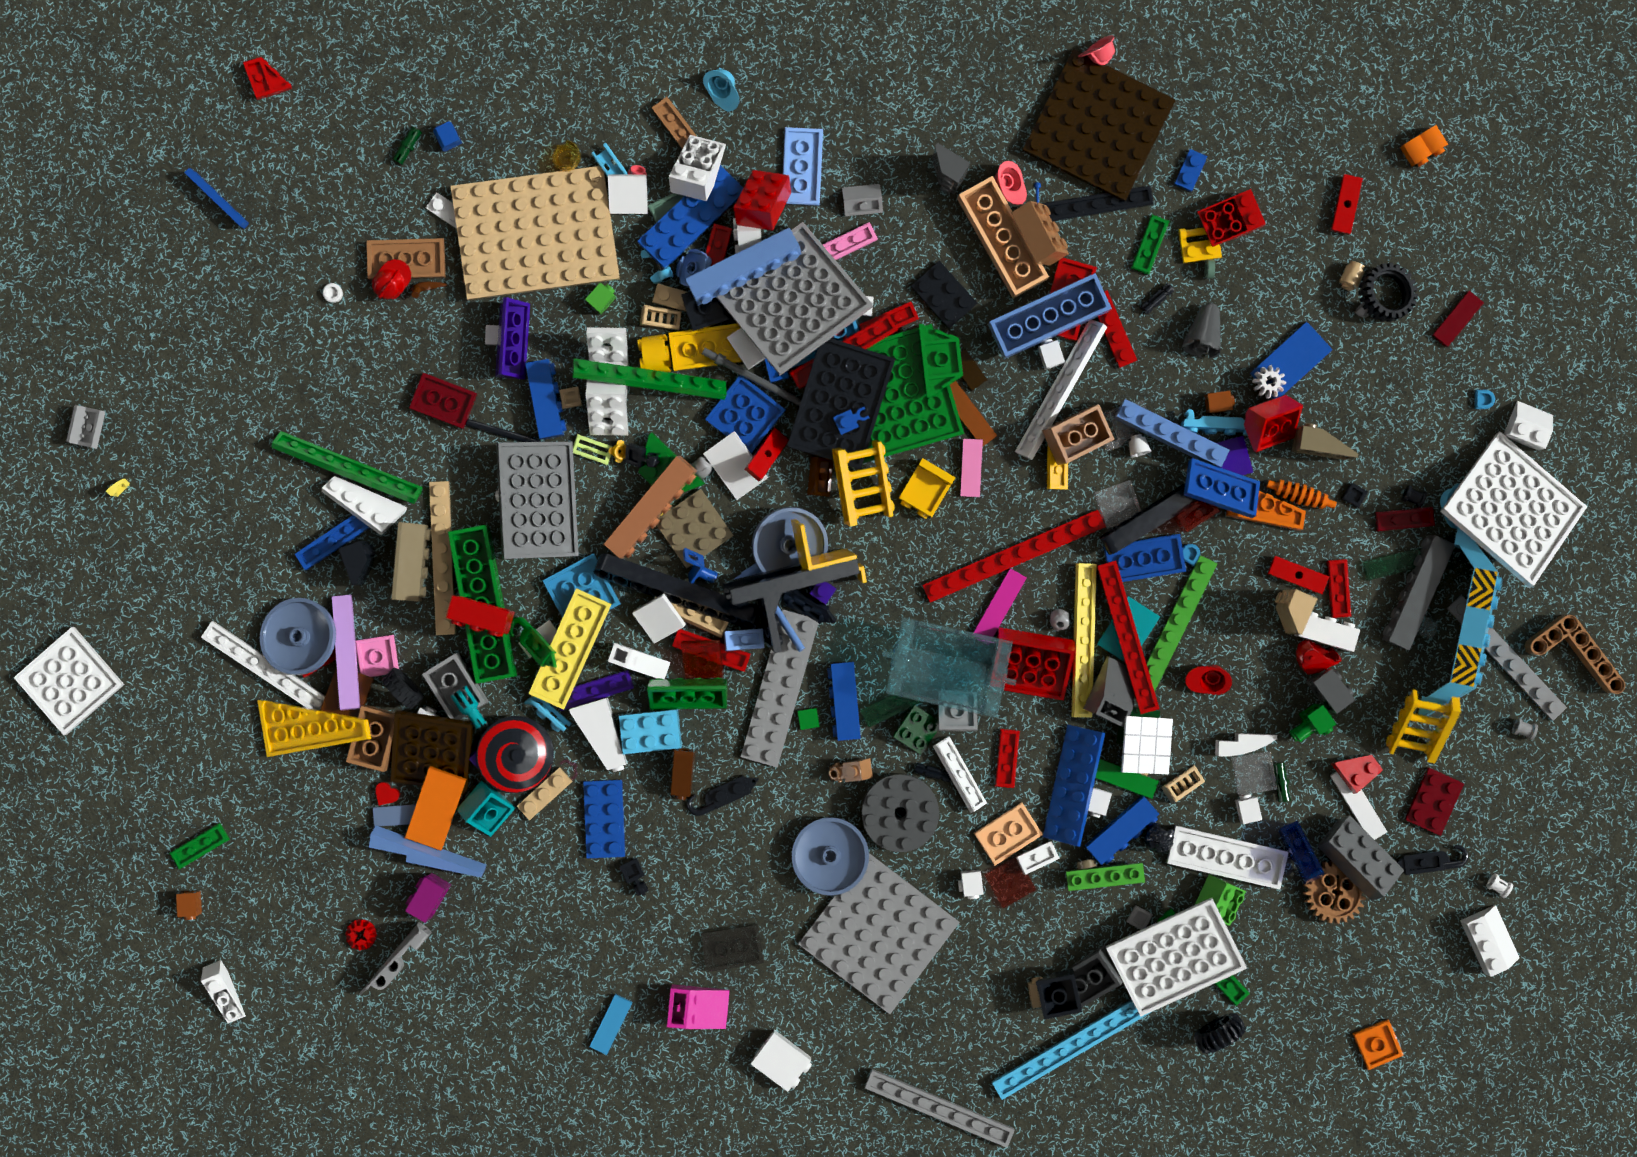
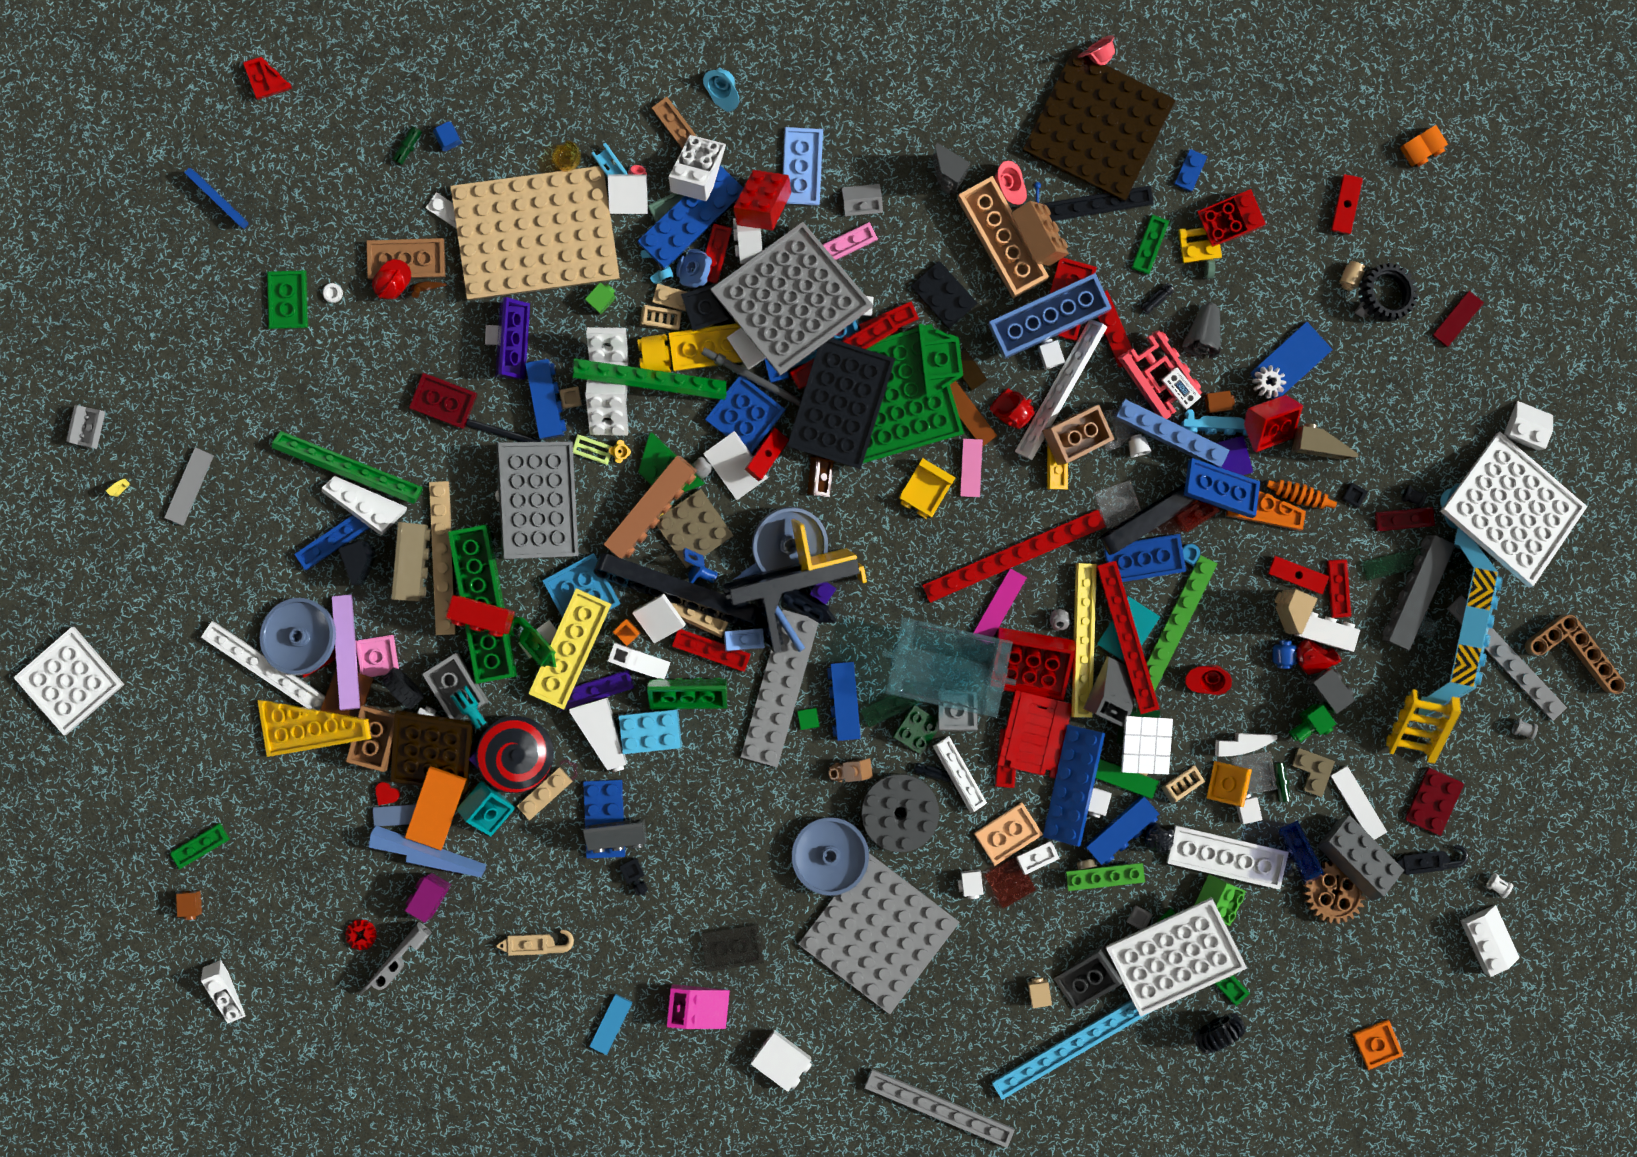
medium azure piece [524,697,572,732] -> none
black plate [624,443,660,468] -> none
reddish brown slope [671,748,696,800] -> none
clear red tile [681,640,724,679] -> none
medium blue brick [685,227,802,305] -> none
black plate [687,775,759,816] -> none
yellow fence [832,440,895,527] -> none
blue plate [833,407,869,435] -> none
black slope [1036,969,1082,1020] -> none
wing [1331,755,1383,794] -> none
dark azure tile [1475,390,1495,409] -> none
none -> light grey tile [164,448,214,525]
none -> green tile [267,270,308,329]
none -> tan plate [496,930,574,956]
none -> dark grey slope [583,819,647,853]
none -> orange panel [612,619,641,646]
none -> red helmet [989,388,1035,430]
none -> red door [997,690,1072,778]
none -> coral fence [1118,330,1202,419]
none -> white tile [1161,367,1201,409]
none -> light orange tile [1207,761,1252,807]
none -> blue head [1272,640,1298,668]
none -> dark tan plate [1291,748,1335,797]

